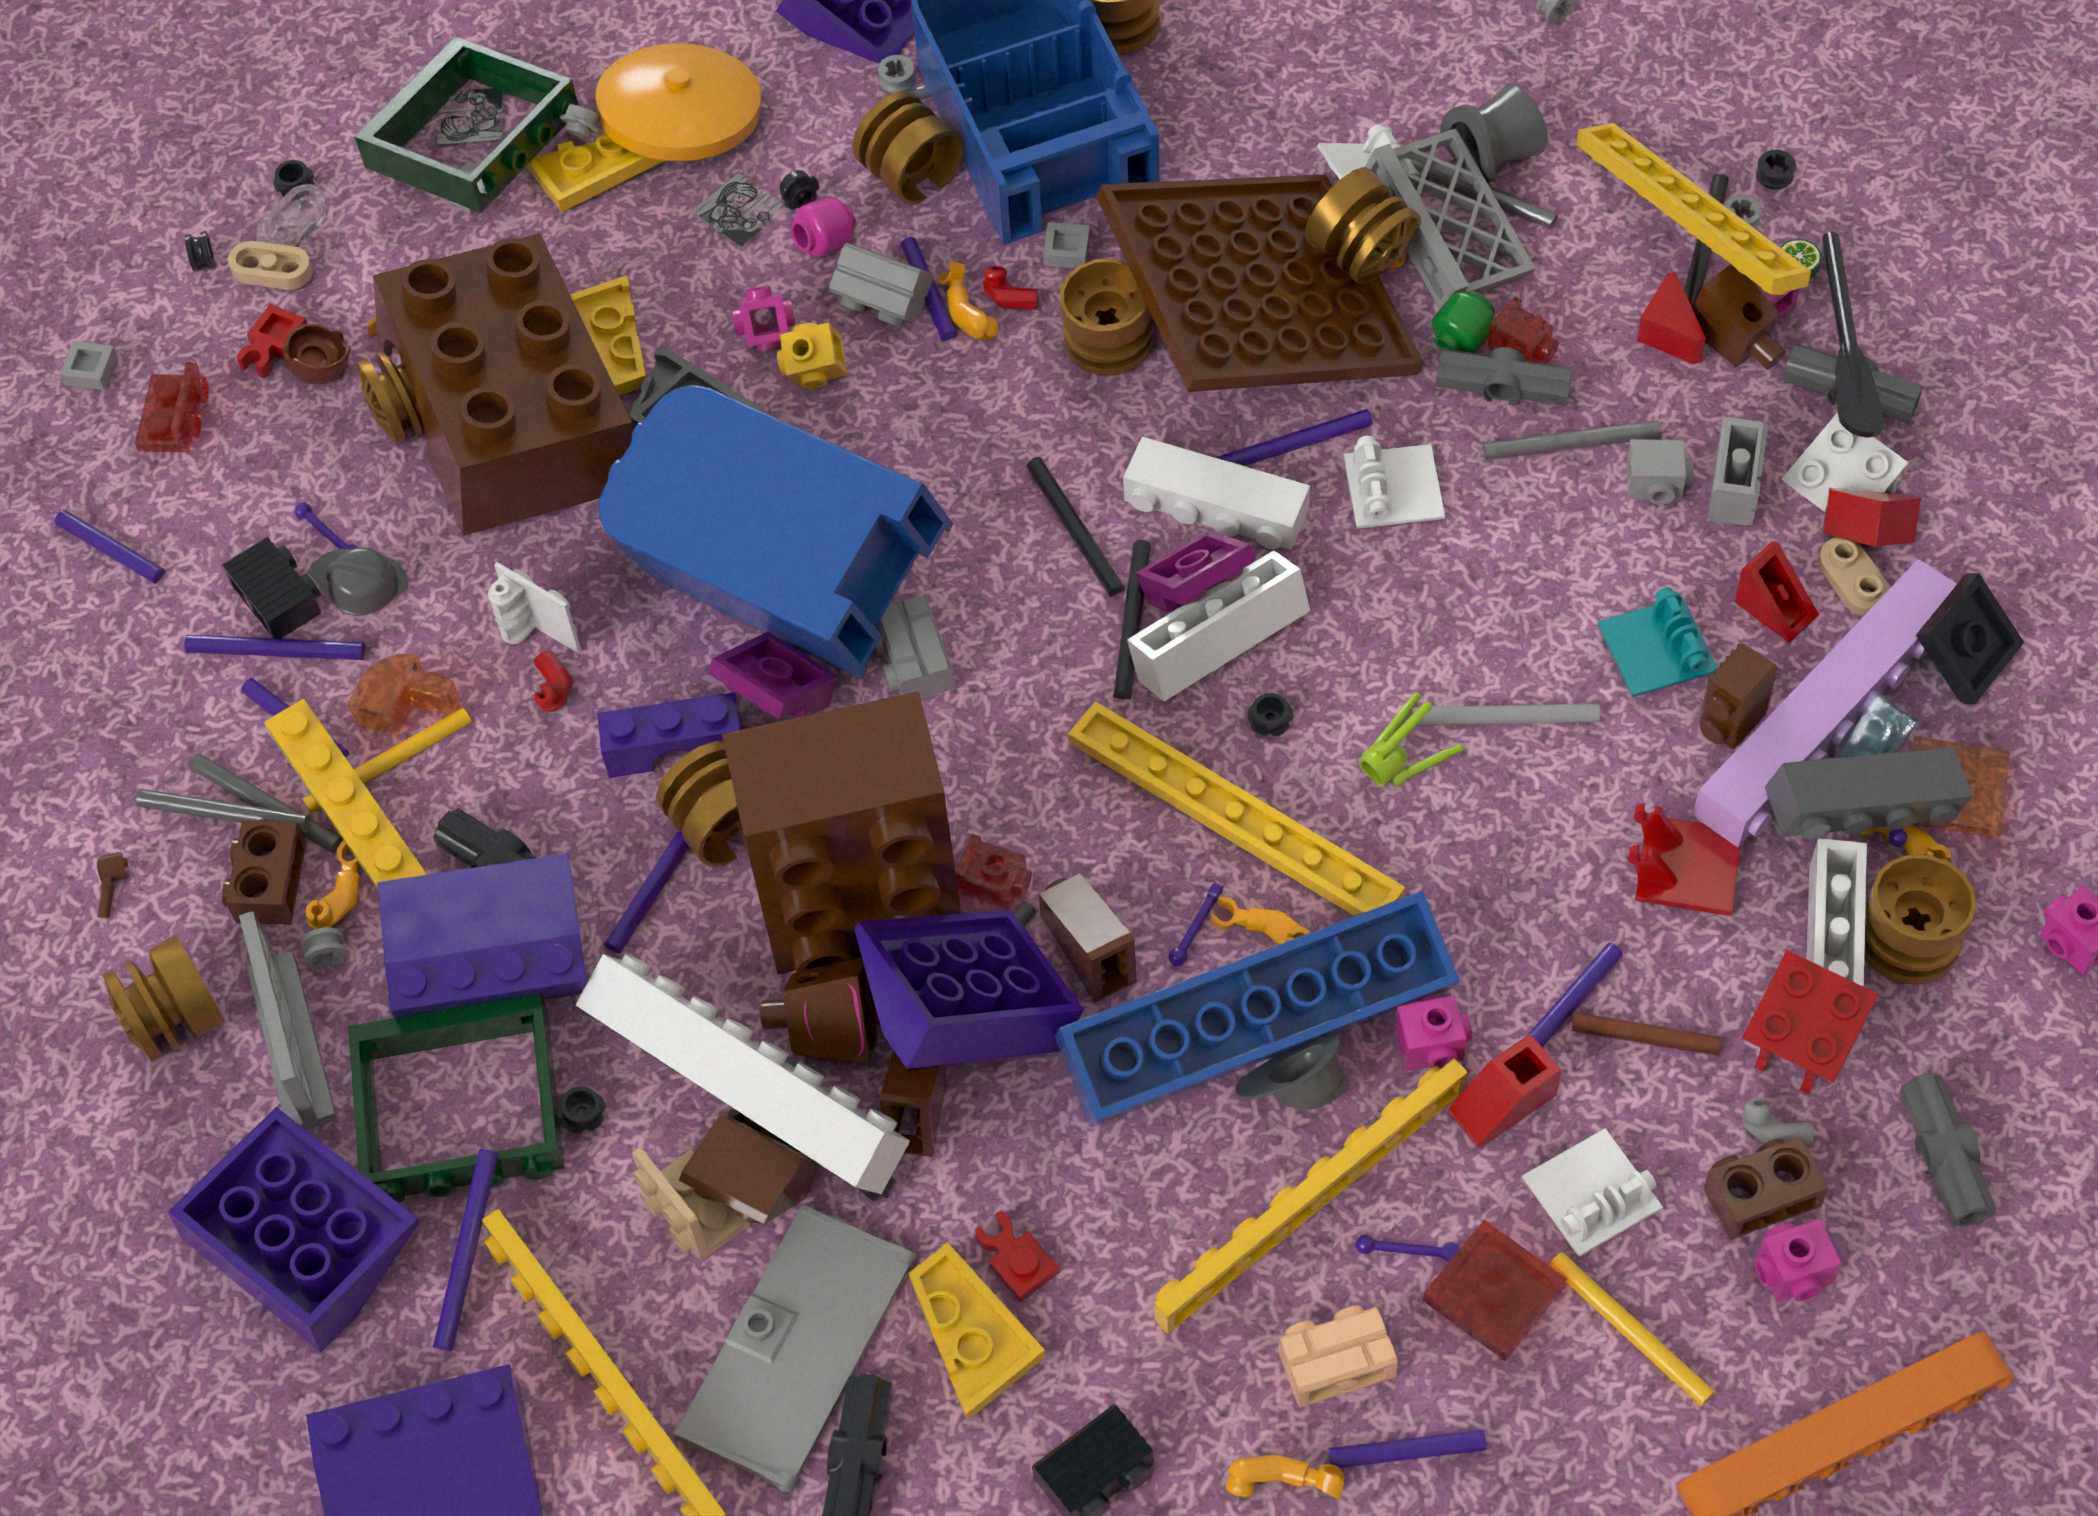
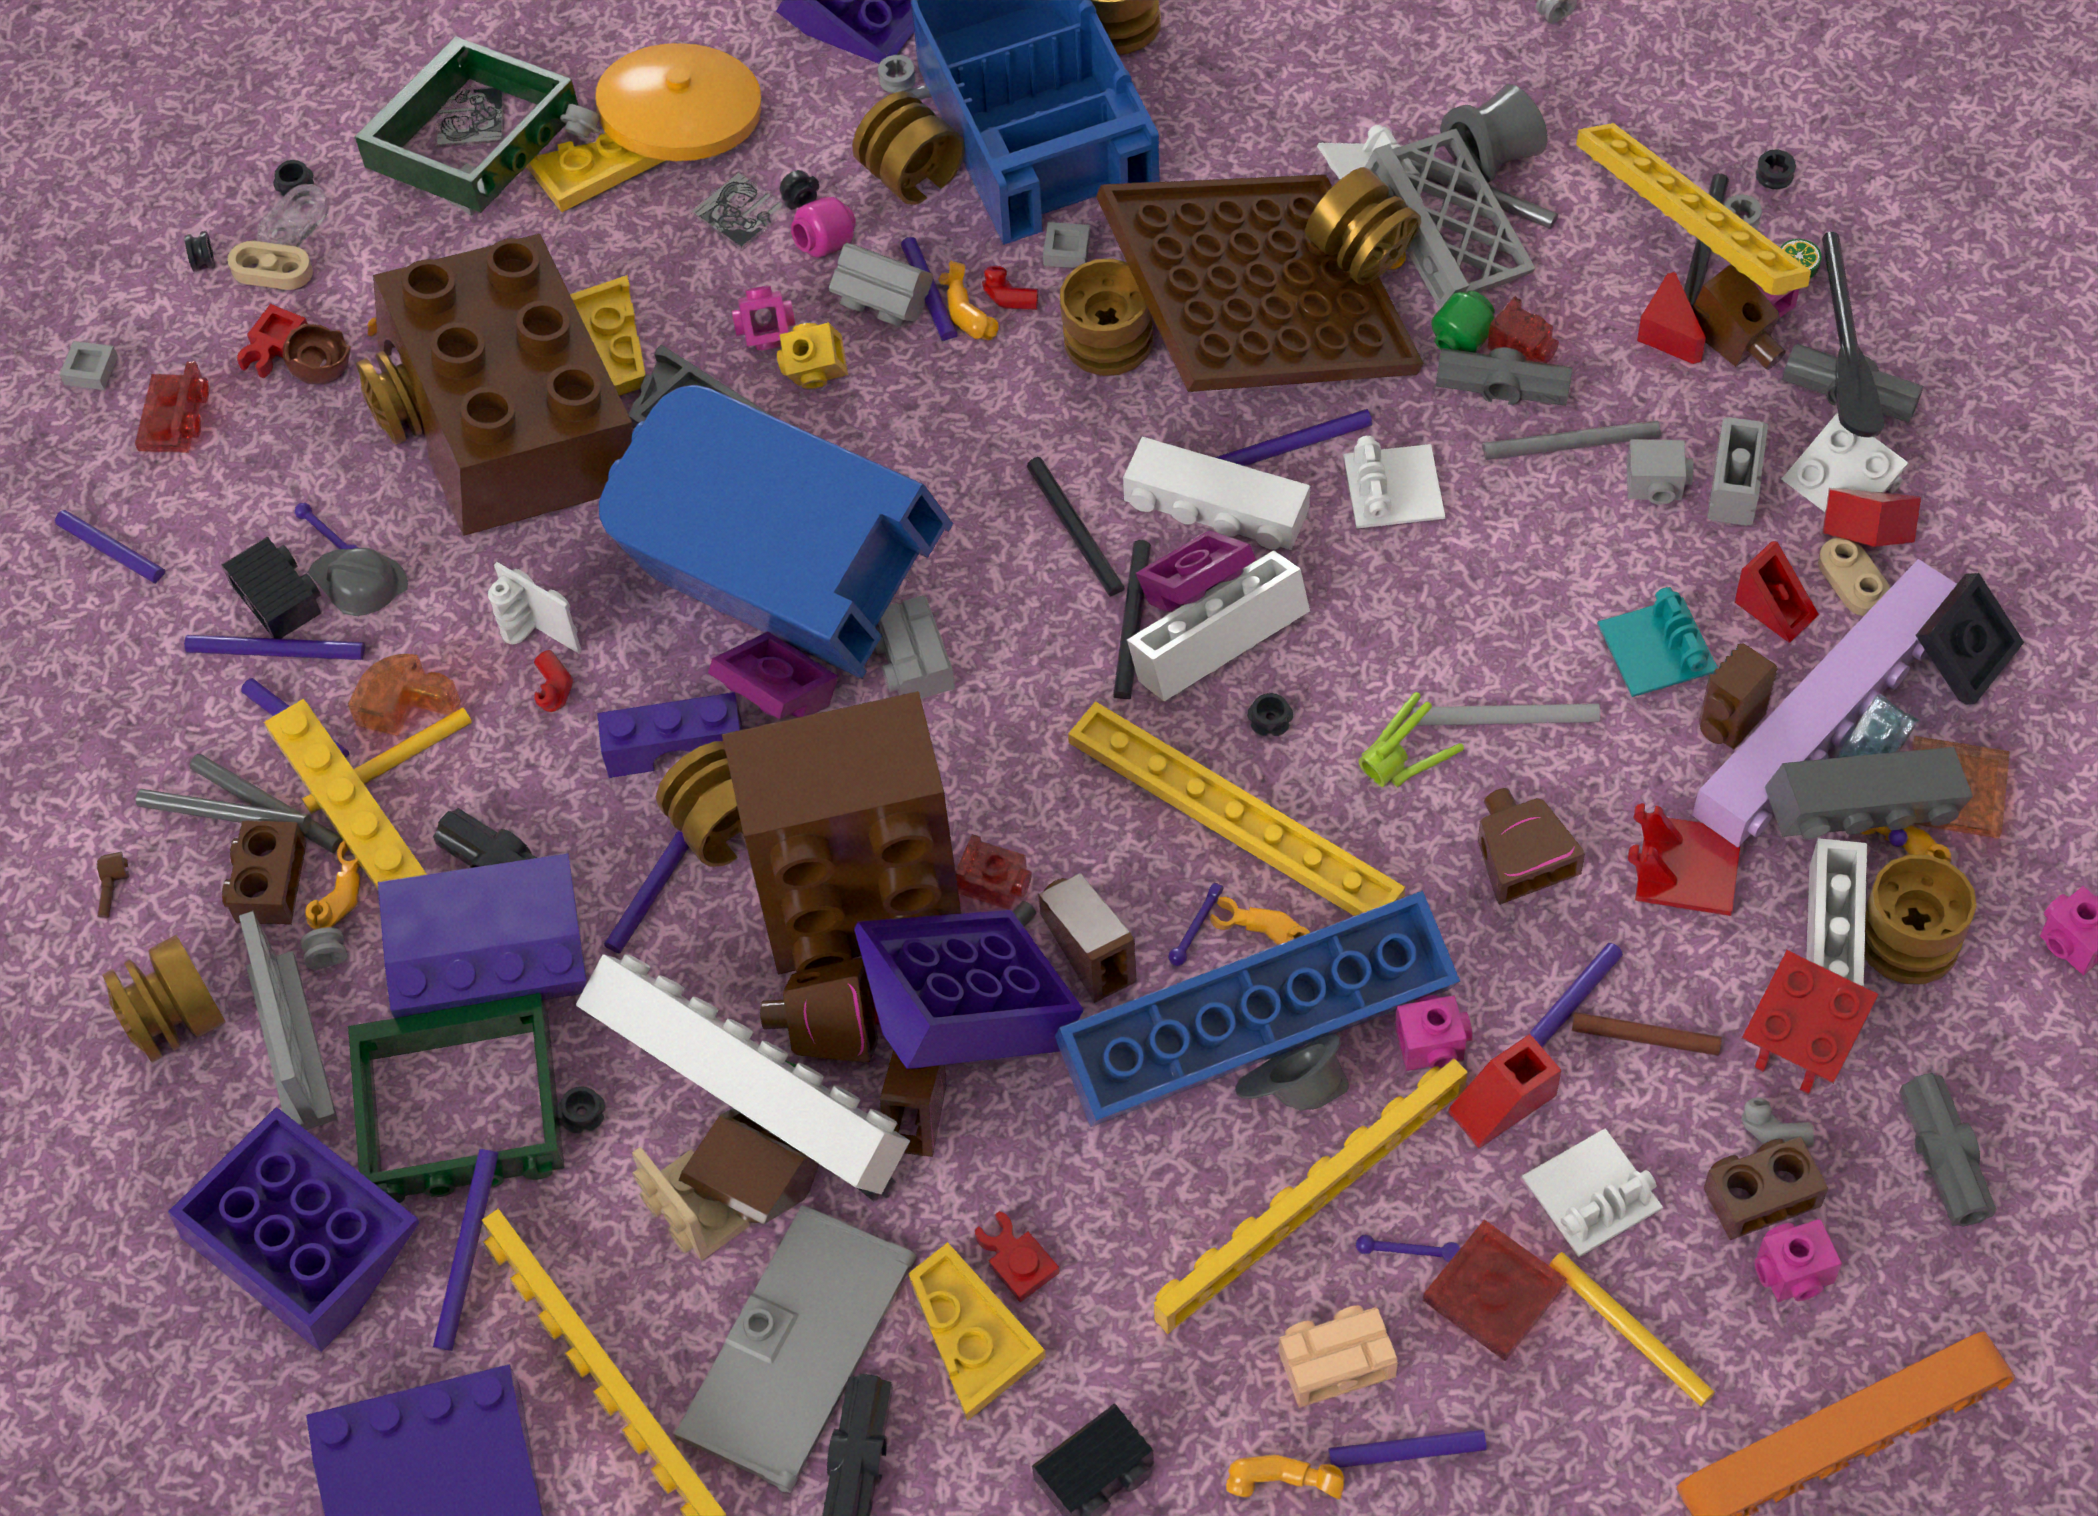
none -> reddish brown torso [1478,788,1585,905]

